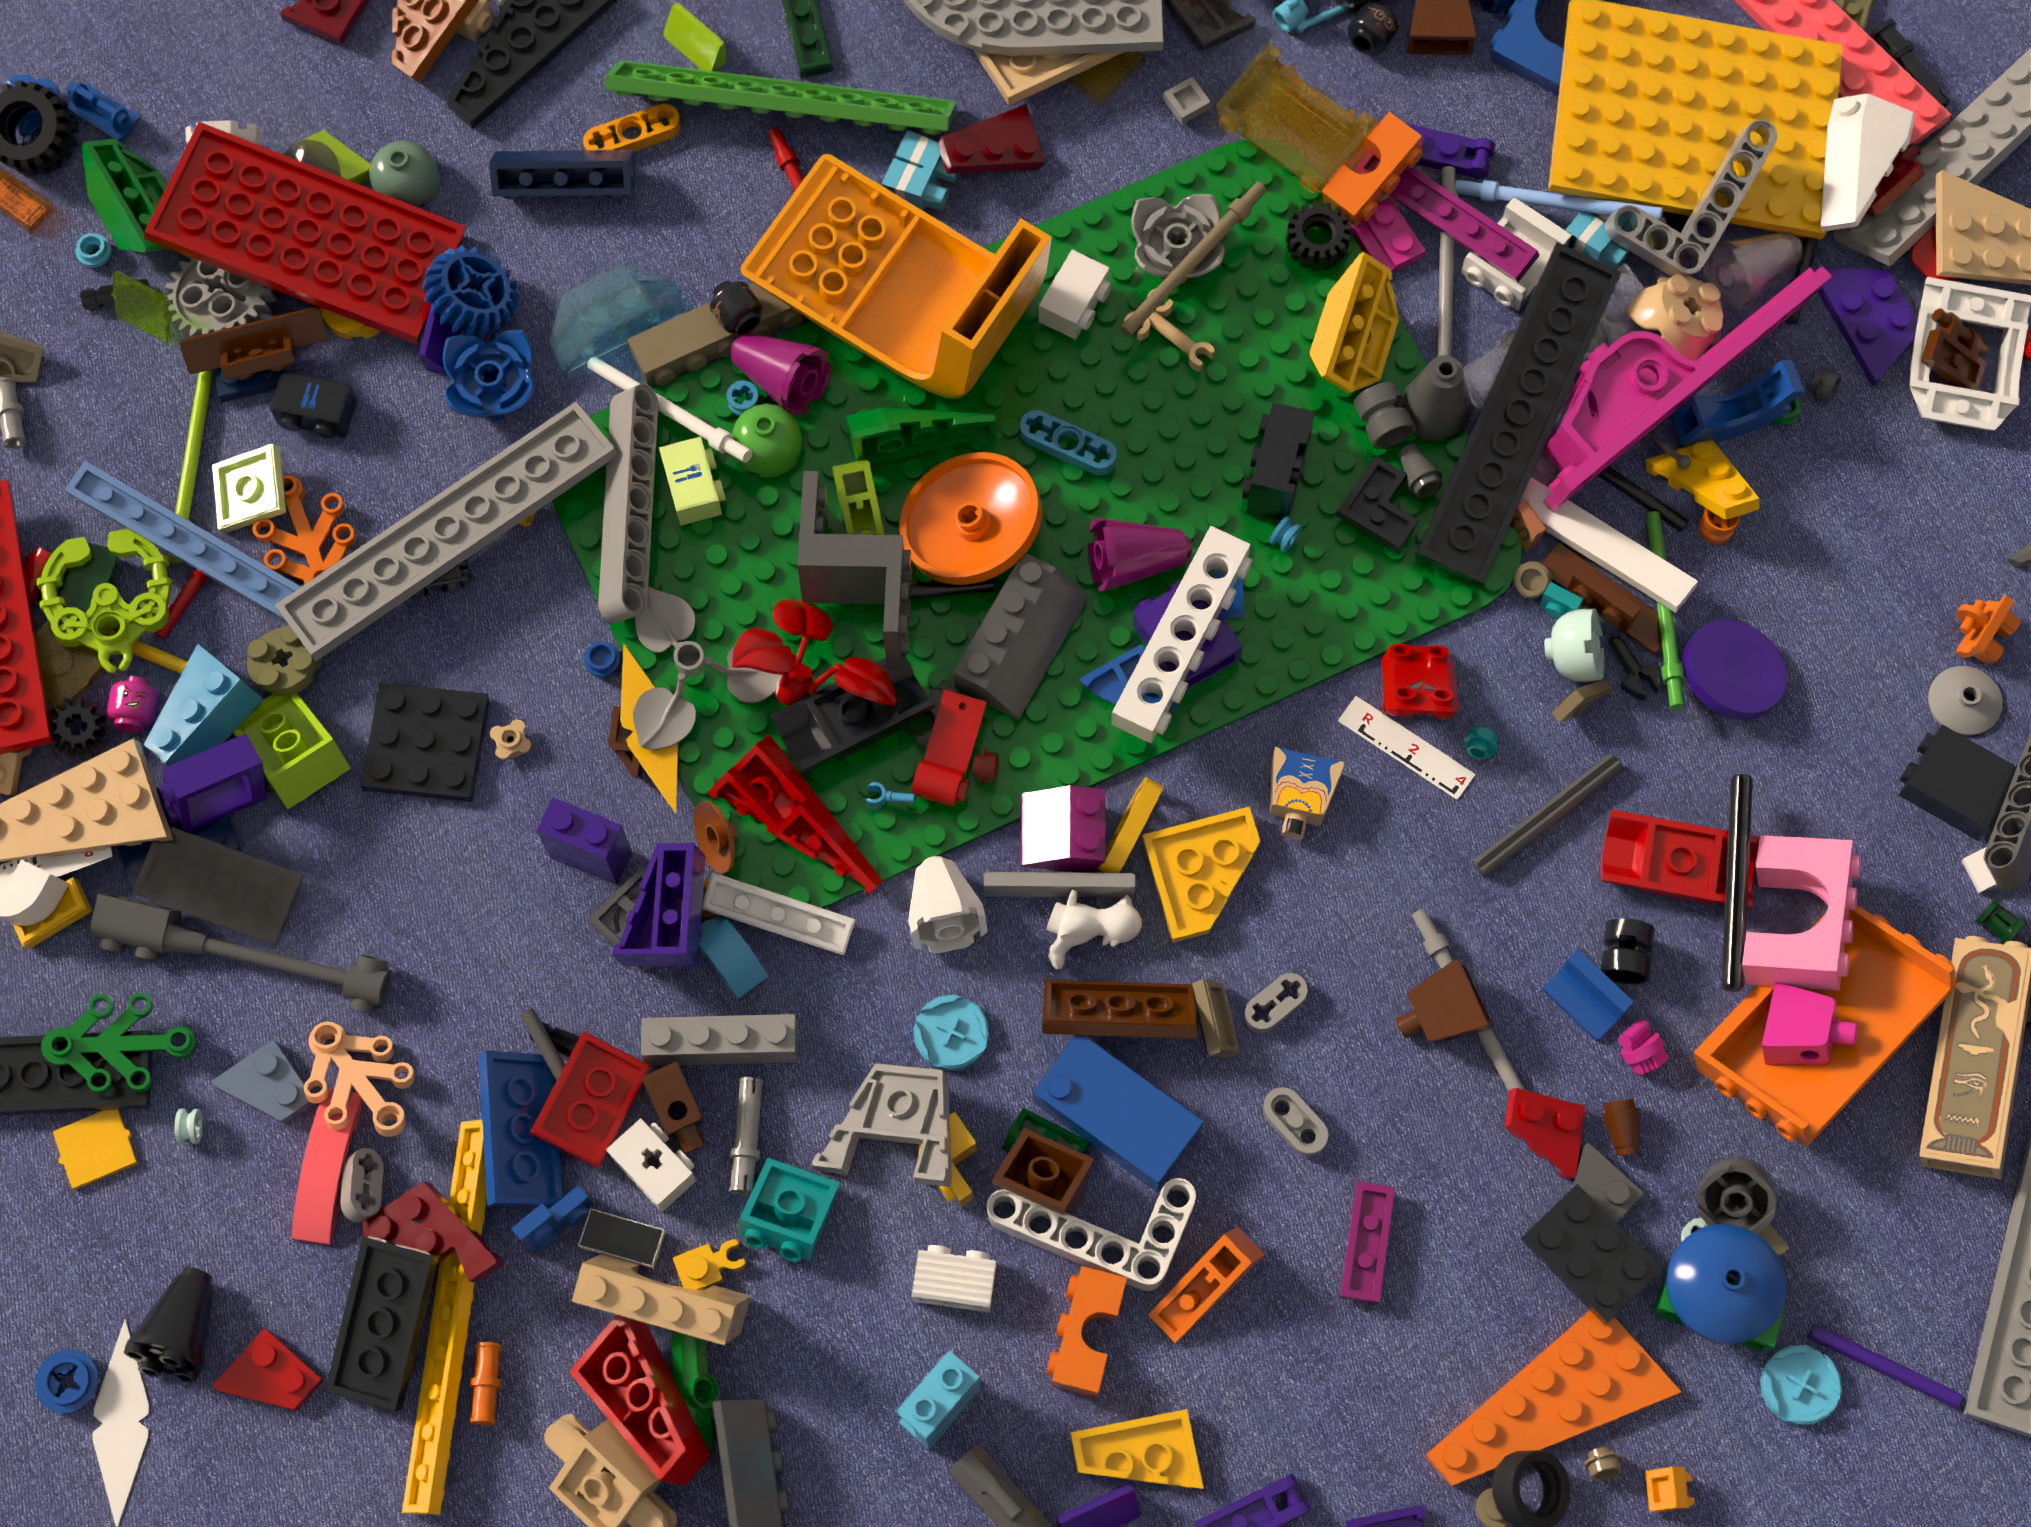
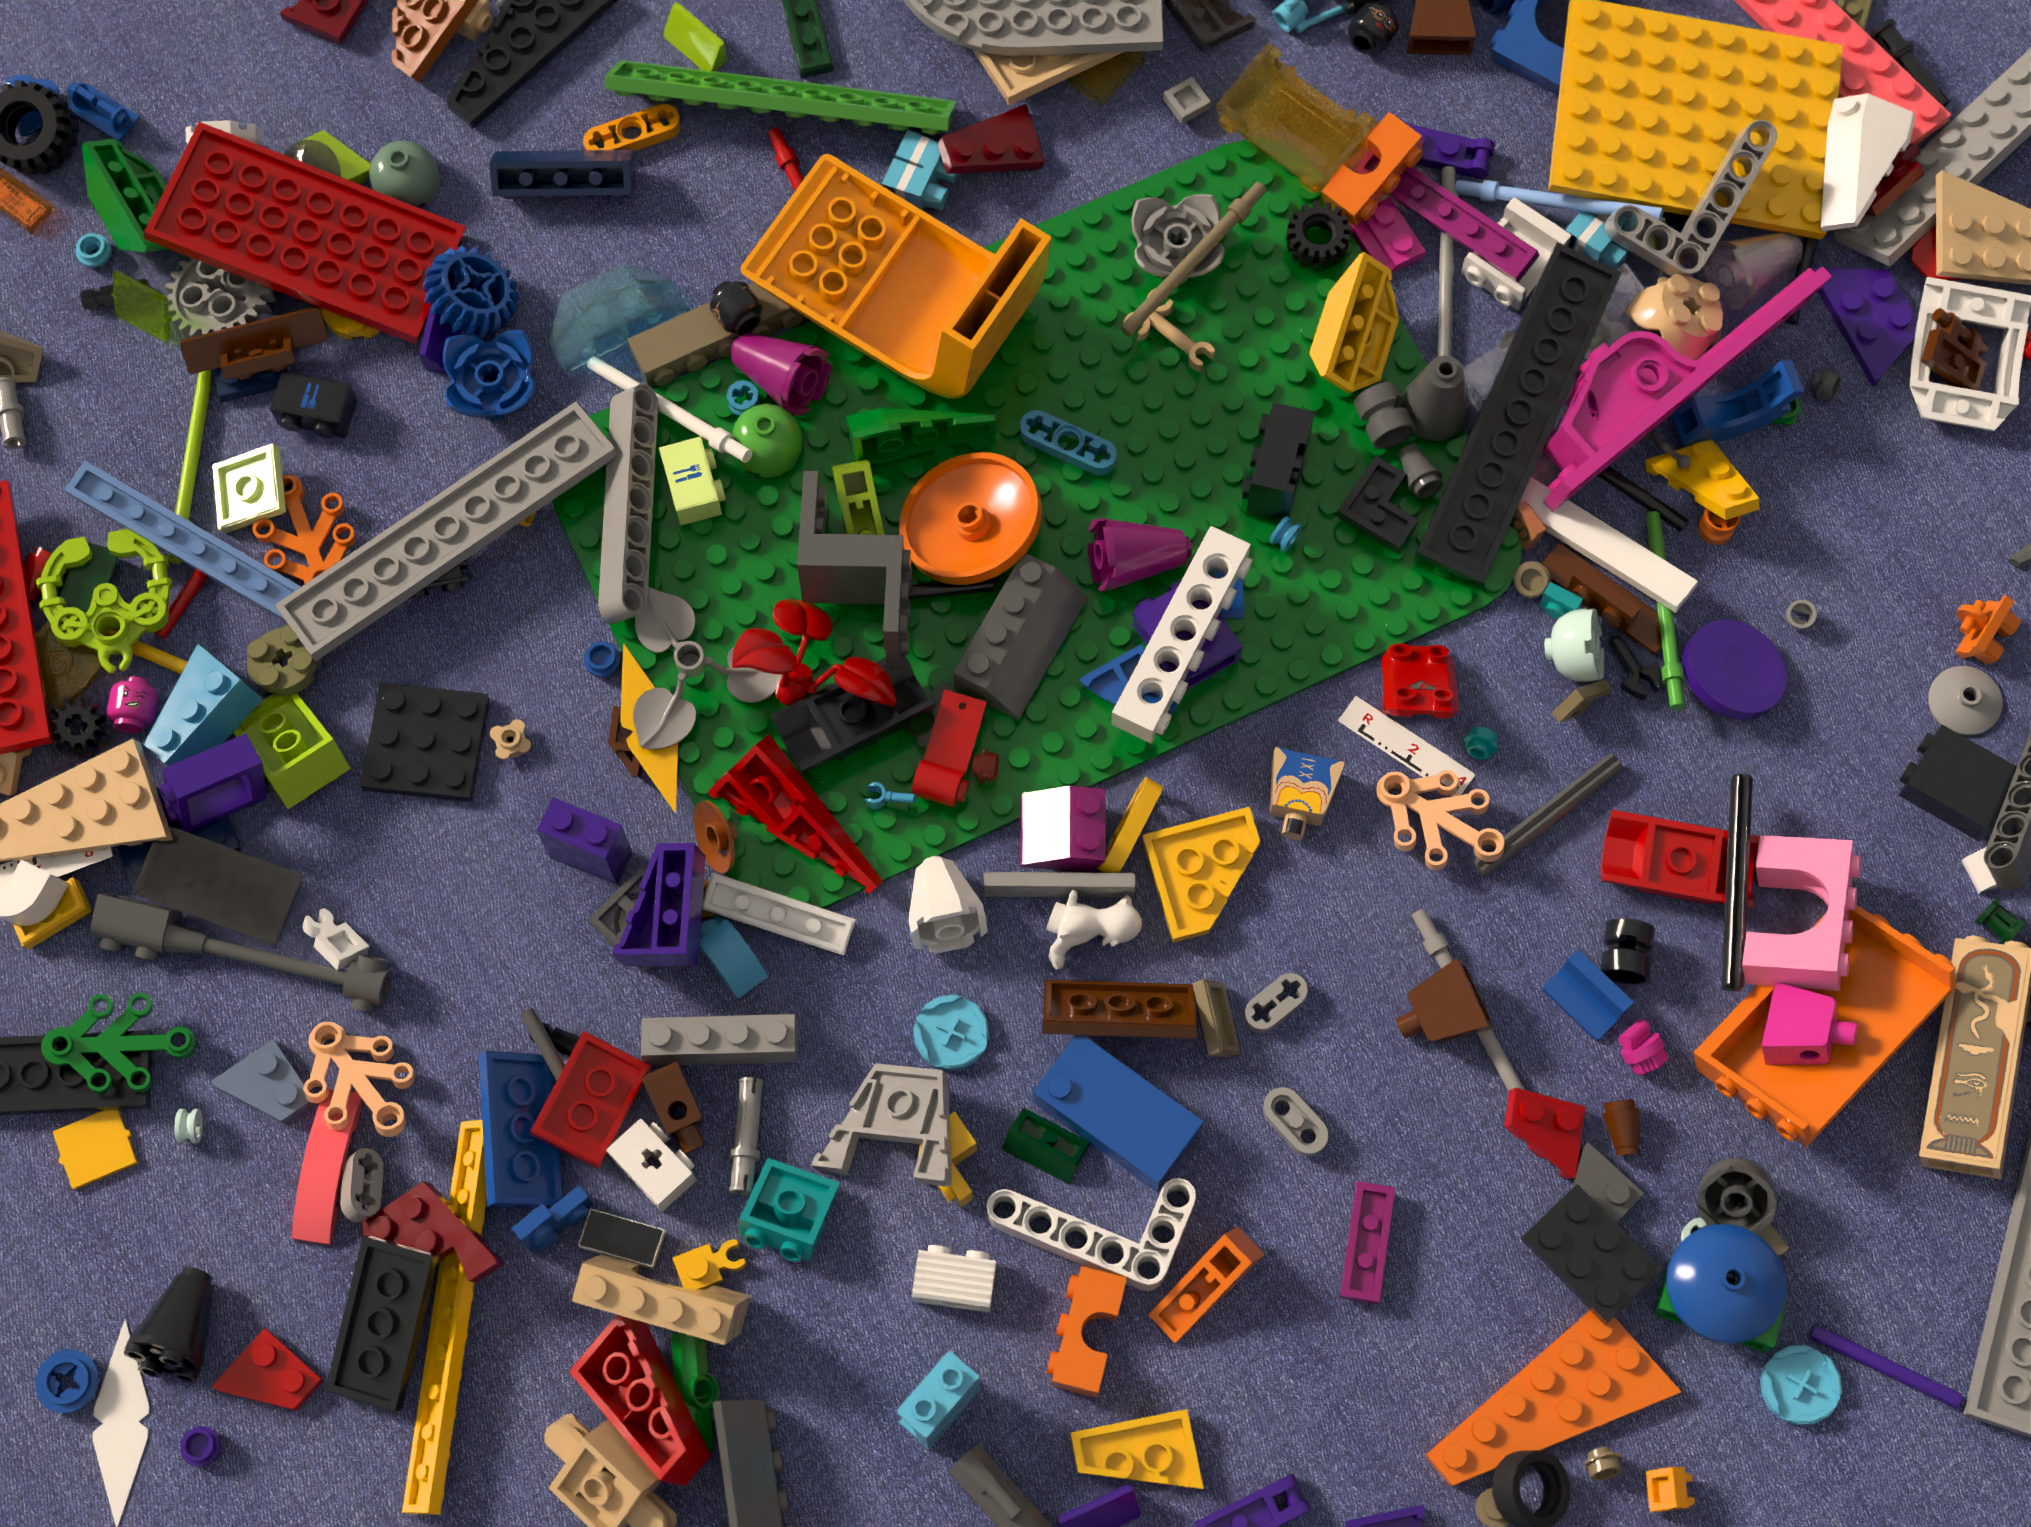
orange pin [470,1342,502,1426] -> none
reddish brown slope [992,1128,1095,1215] -> none
white brick [1038,250,1112,340] -> none
none -> dark purple plate [180,1426,221,1467]
none -> white plate [302,908,369,971]
none -> light nougat plant [1376,770,1504,871]
none -> light grey hinge [1785,599,1817,630]

